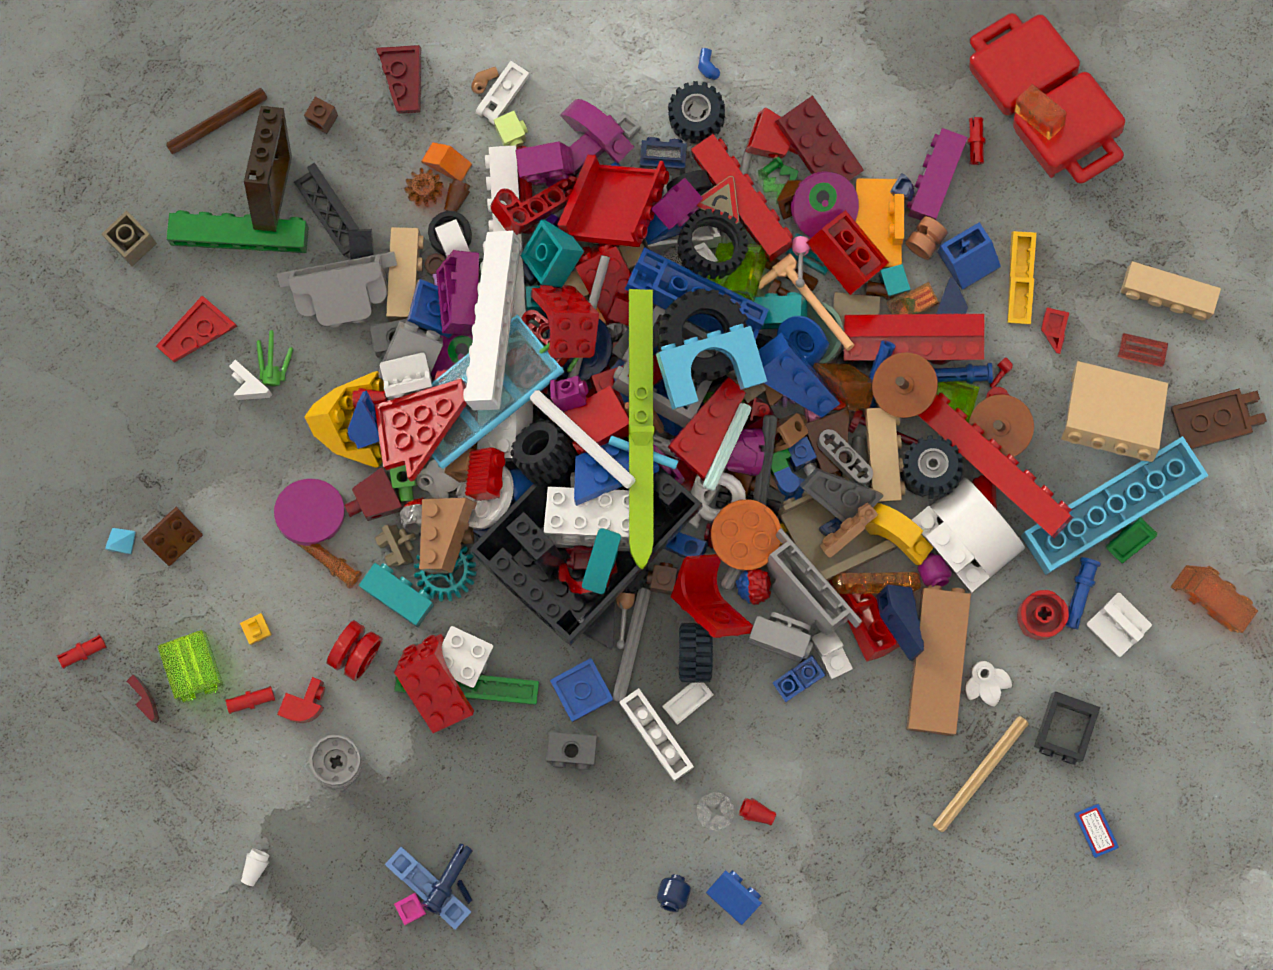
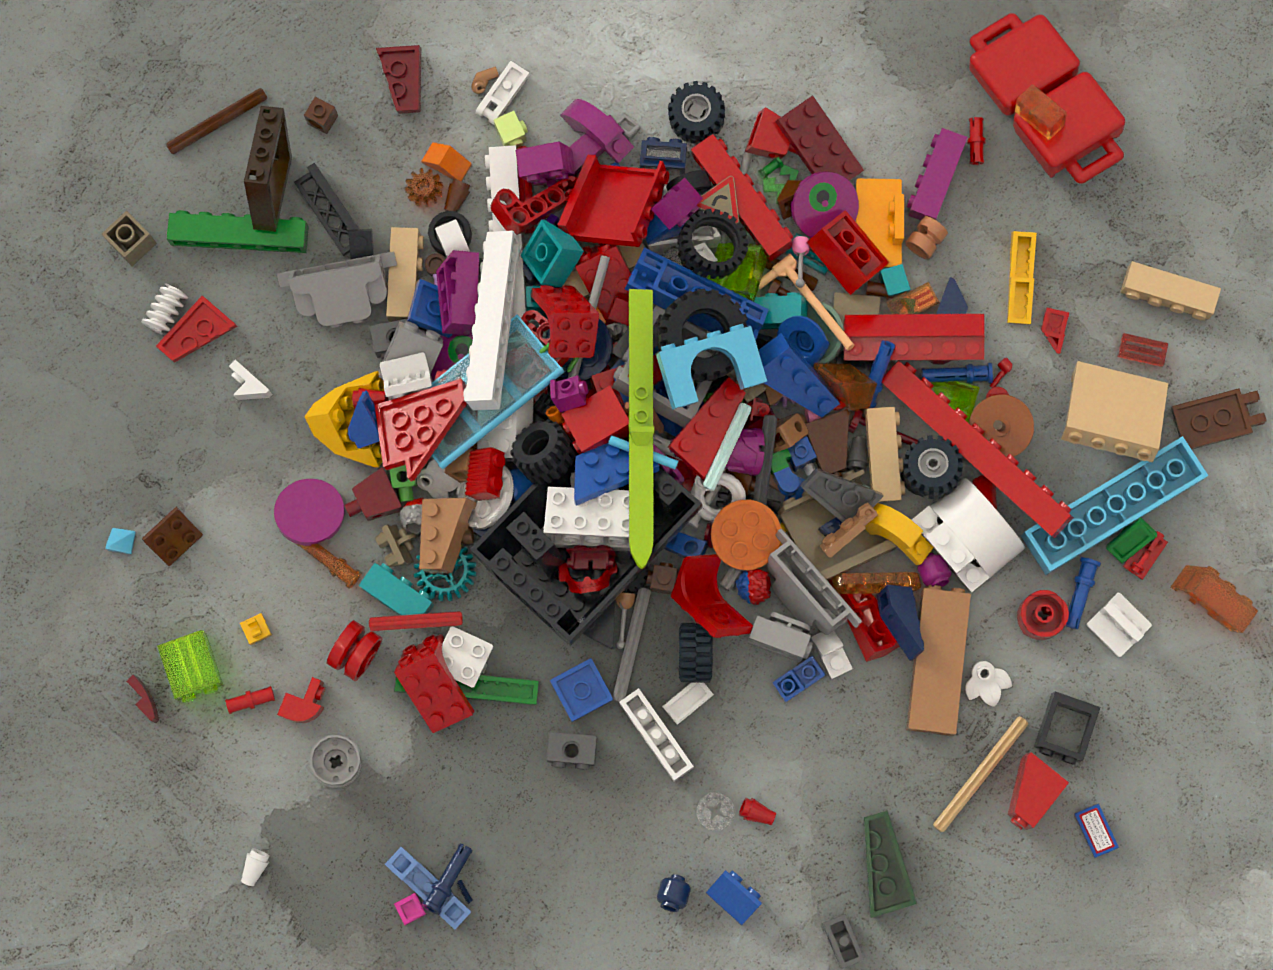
red pin [57,634,107,669] -> none
bright green plant [256,330,293,387] -> none
white axle [530,390,635,488] -> none
teal piece [582,528,621,594] -> none
blue arm [698,48,720,80] -> none
light grey beam [817,429,873,486] -> none
dark orange piece [872,352,938,418] -> none
dark blue tile [890,173,914,201] -> none
blue slope [937,222,1001,290] -> none
none -> white piece [141,284,188,335]
none -> red axle [369,611,463,631]
none -> dark grey brick [822,914,865,969]
none -> dark green wedge [864,810,917,918]
none -> red slope [1008,752,1069,830]
none -> red hinge [1123,531,1168,580]

